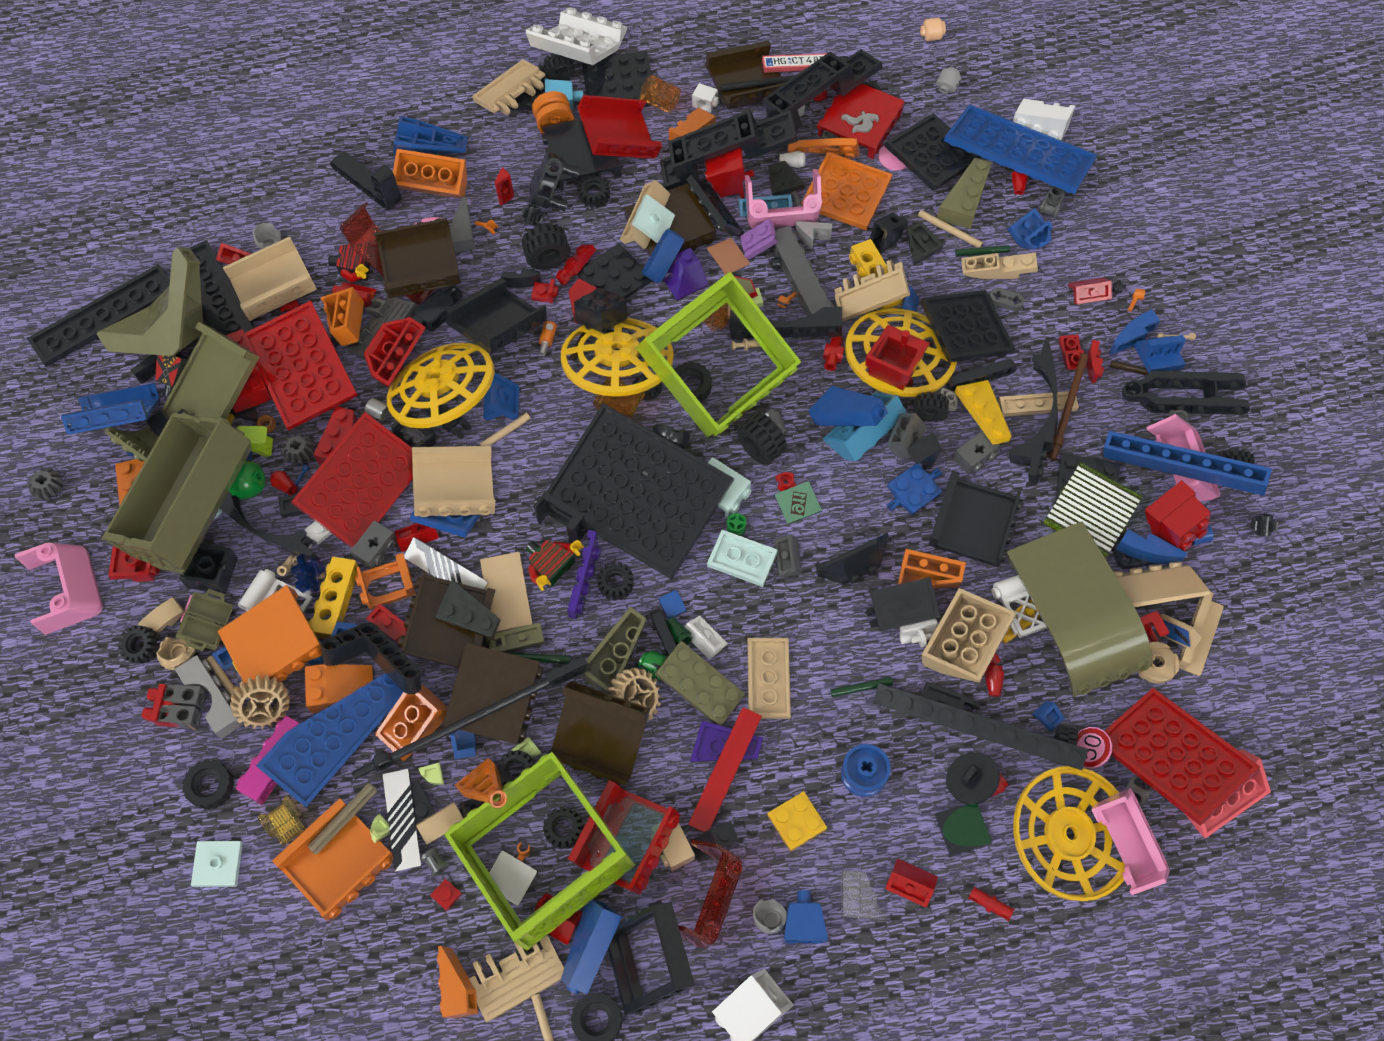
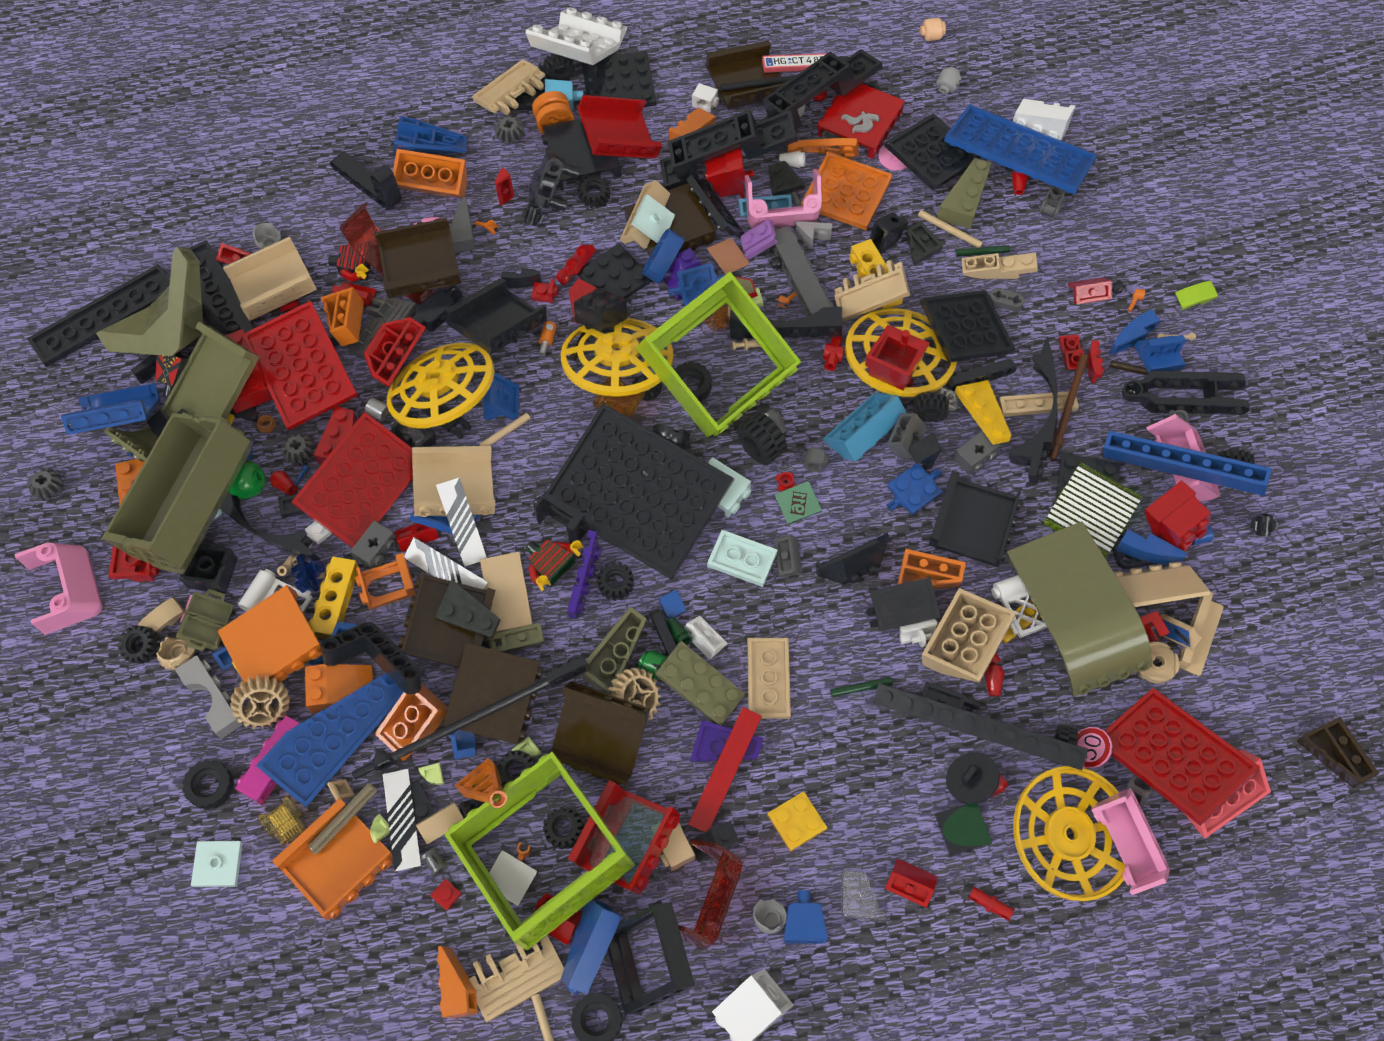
dark grey hips [141,684,207,731] -> none
tan bar [207,656,245,705] -> none
lime slope [237,426,273,457] -> none
red hinge [366,604,407,644] -> none
dark green bar [510,653,572,664] -> none
black tyre [521,223,571,270] -> none
clear orange brick [639,75,681,113] -> none
green wheel [727,513,746,536] -> none
blue slope [808,386,888,426] -> none
blue wheel [841,744,891,797] -> none
blue slope [902,286,919,312] -> none
blue slope [1007,208,1052,250] -> none
blue slope [1032,701,1065,732] -> none
none -> tan slope [327,779,355,801]
none -> white sticker [436,478,487,567]
none -> dark grey gear [495,115,524,145]
none -> blue plate [668,263,726,307]
none -> dark grey plate [803,447,829,473]
none -> lime slope [1175,280,1218,310]
none -> dark brown wedge [1297,717,1379,788]

